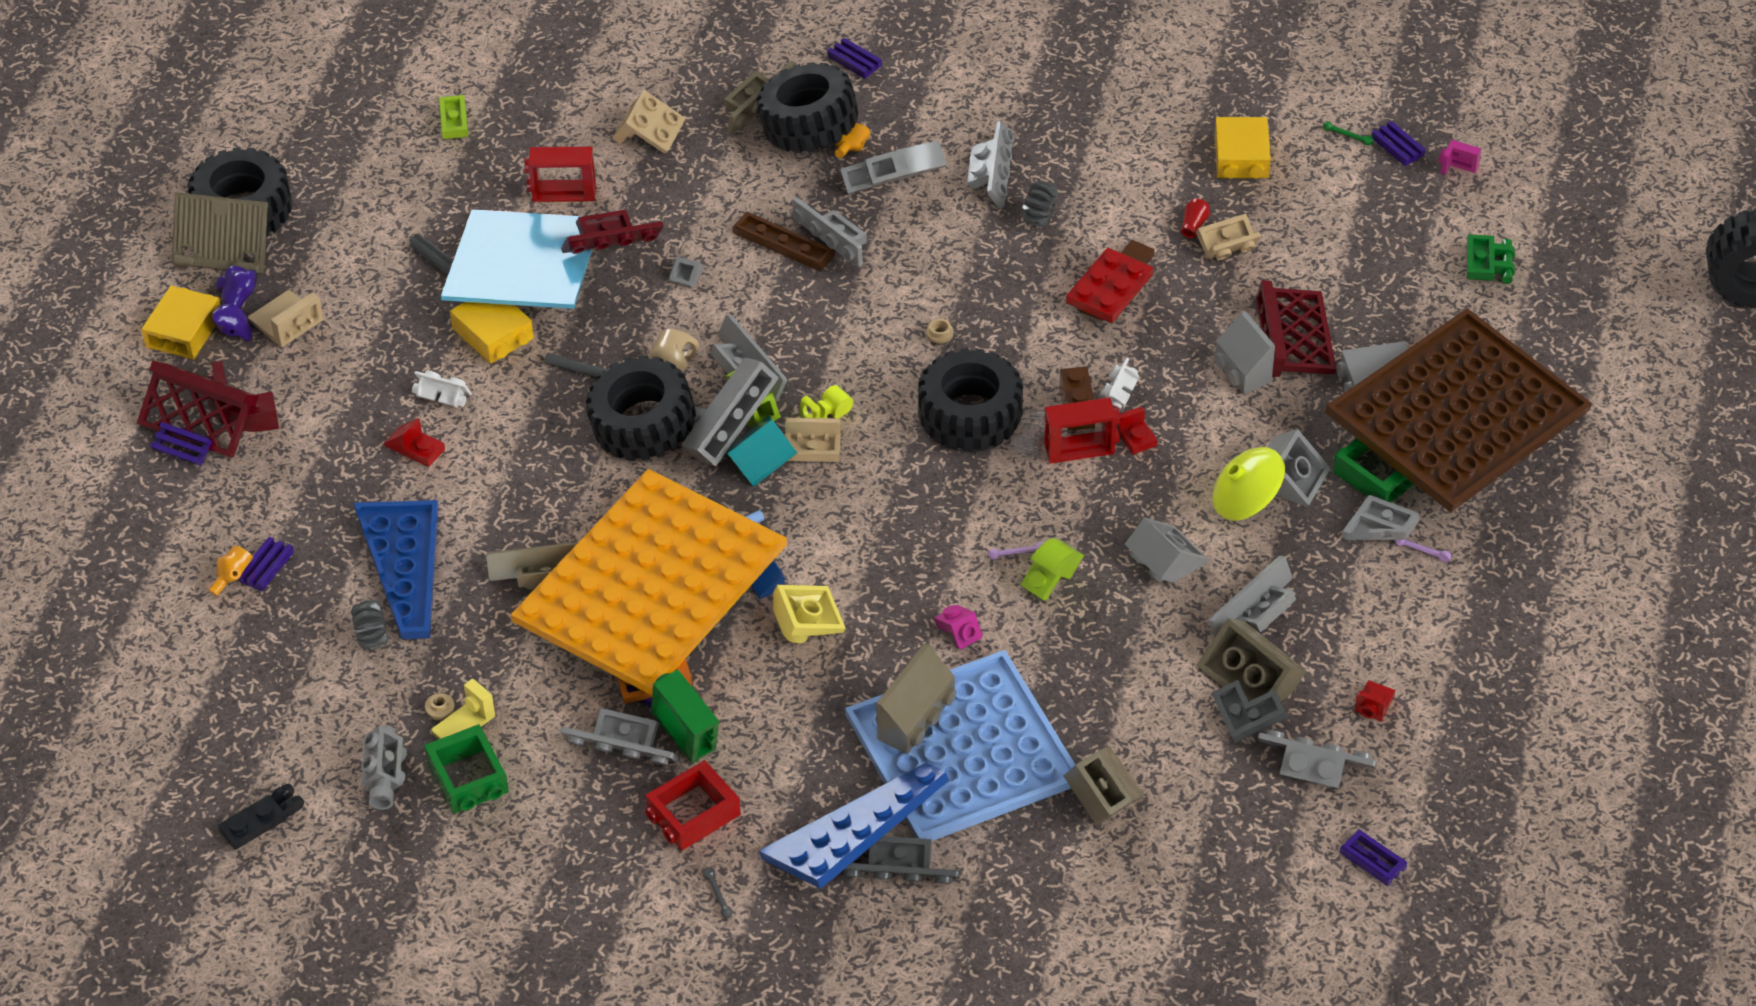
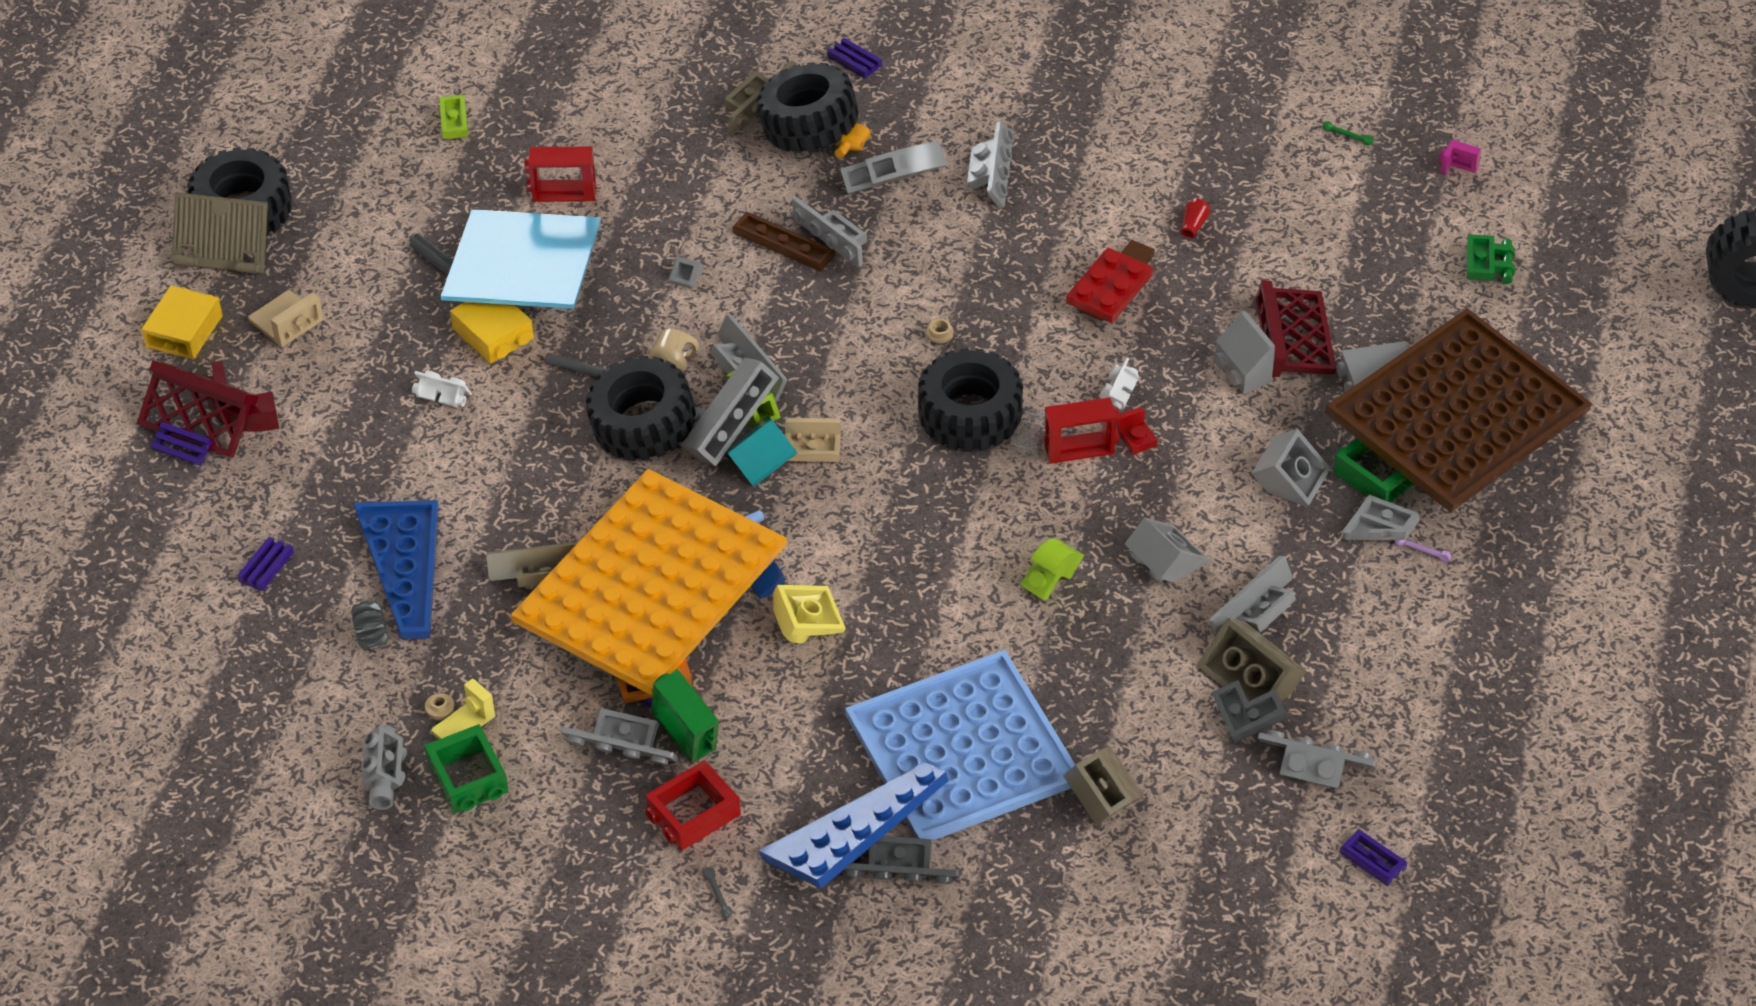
light orange piece [208,545,253,597] -> none
dark purple animal [213,266,257,341] -> none
black hinge [218,783,305,850] -> none
red slope [384,418,445,467] -> none
dark red bracket [561,209,664,254] -> none
tan bracket [612,90,685,153] -> none
neon yellow leg [799,385,853,419] -> none
dark tan slope [876,643,957,755] -> none
dark pink bracket [934,605,983,649] -> none
lavender hinge [988,542,1044,560] -> none
dark grey gear [1022,181,1059,227] -> none
reddish brown brick [1059,366,1095,431] -> none
tan bracket [1196,214,1261,260] -> none
neon yellow dish [1212,447,1285,521] -> none
yellow brick [1215,117,1271,179] -> none
red bracket [1354,680,1396,722] -> none
dark purple tile [1371,121,1425,166] -> none

